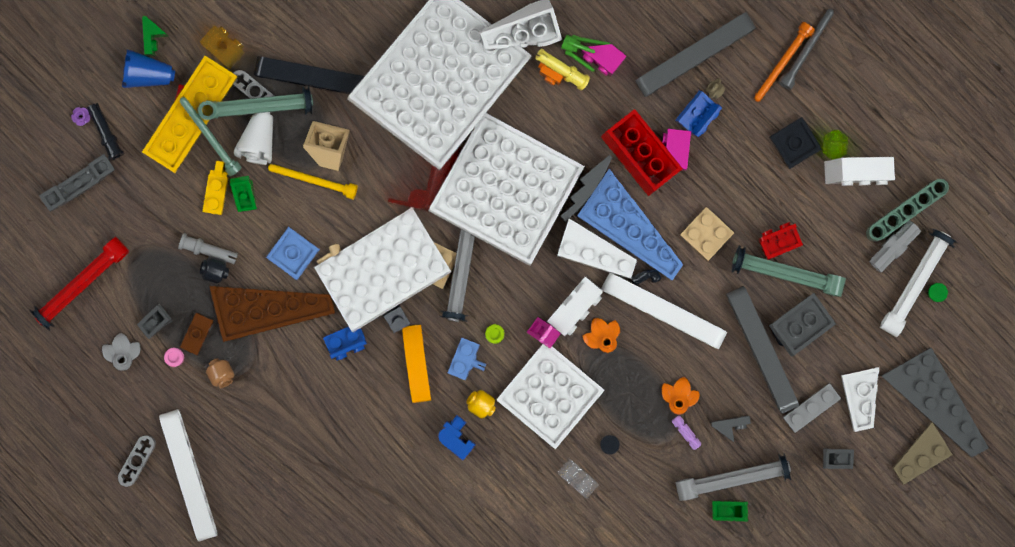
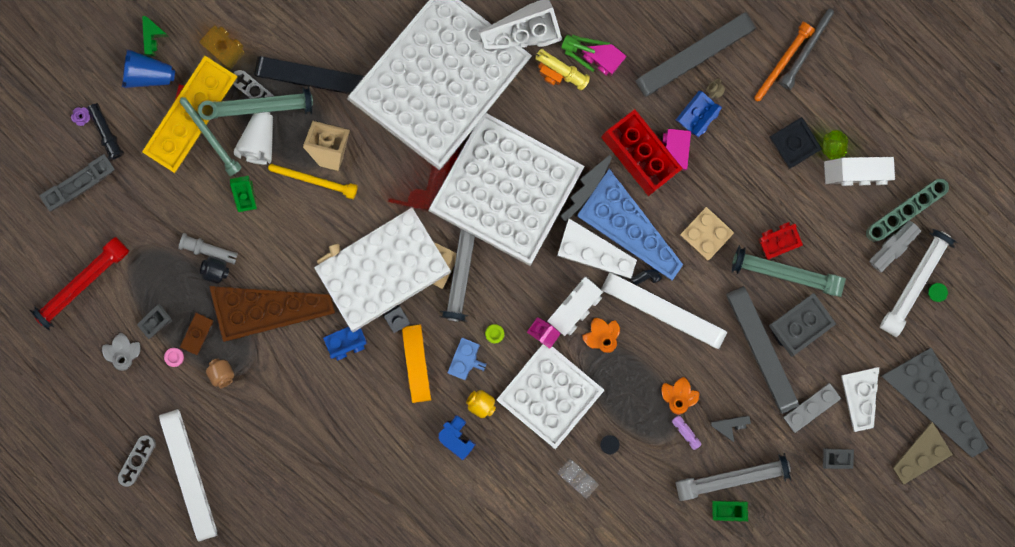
yellow hinge [202,161,228,215] -> none
medium blue tile [266,227,320,280] -> none

